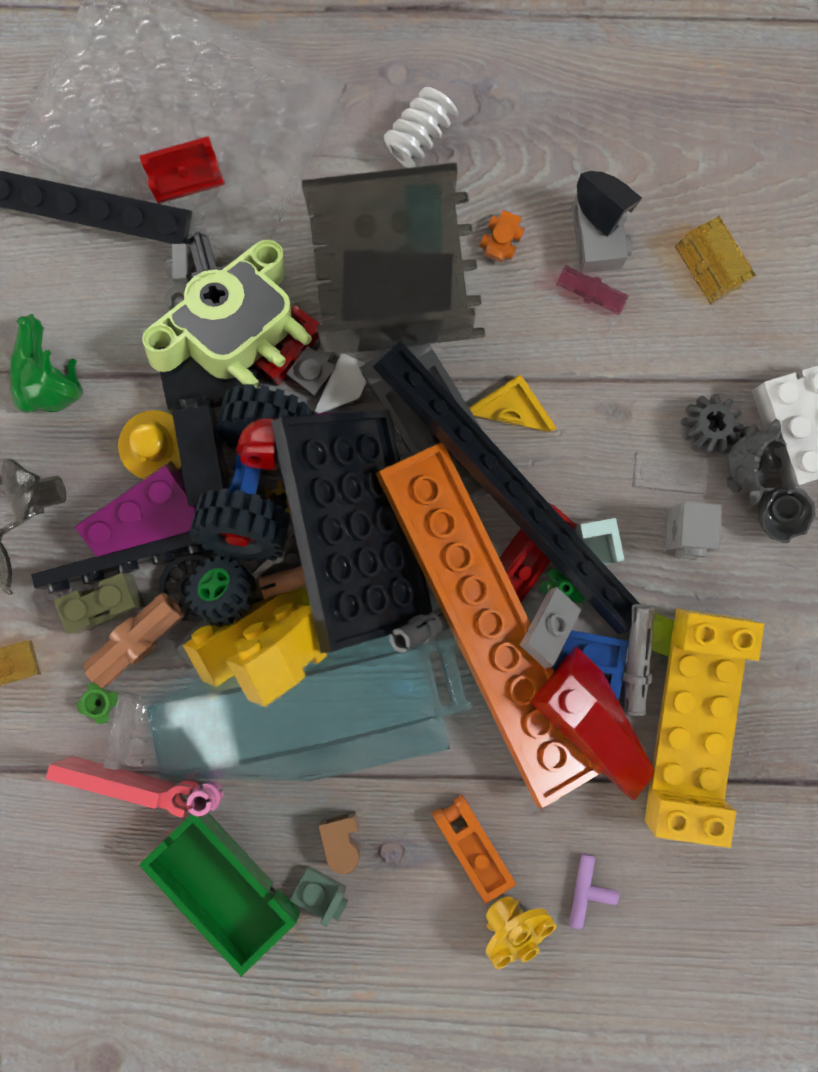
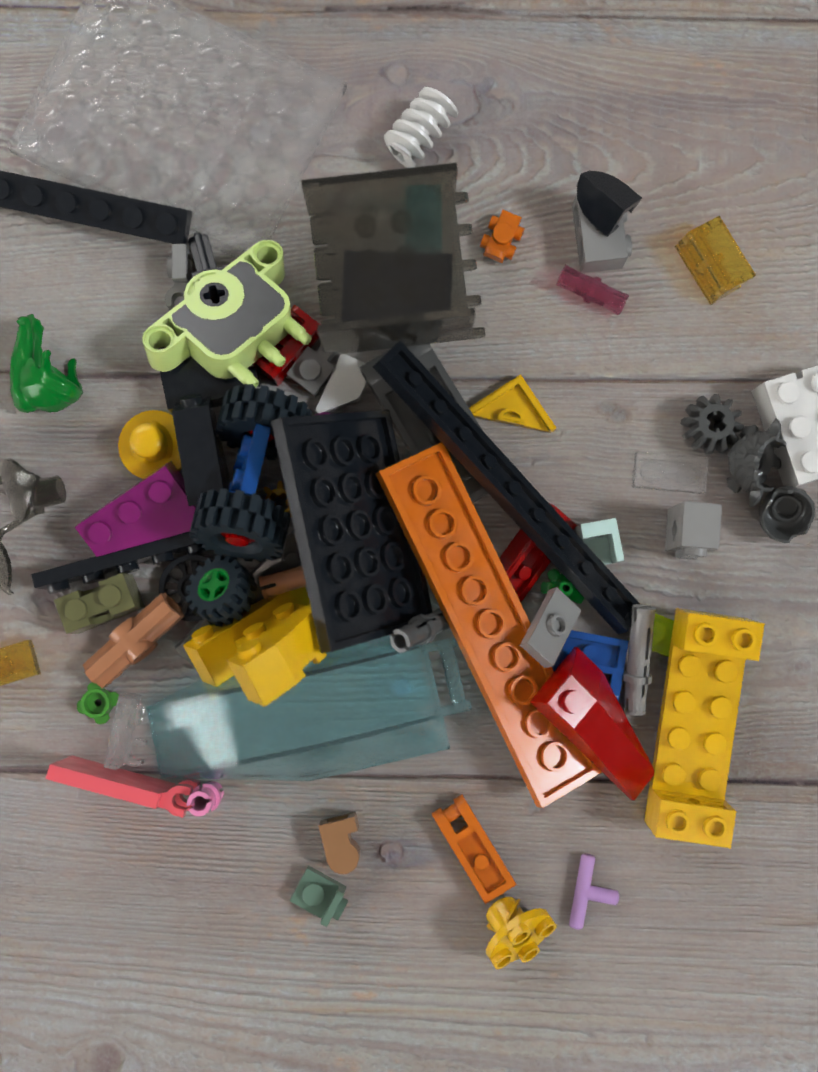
red hinge [139,136,225,204] -> none
green piece [139,813,301,977] -> none
red piece [237,418,278,470] -> none

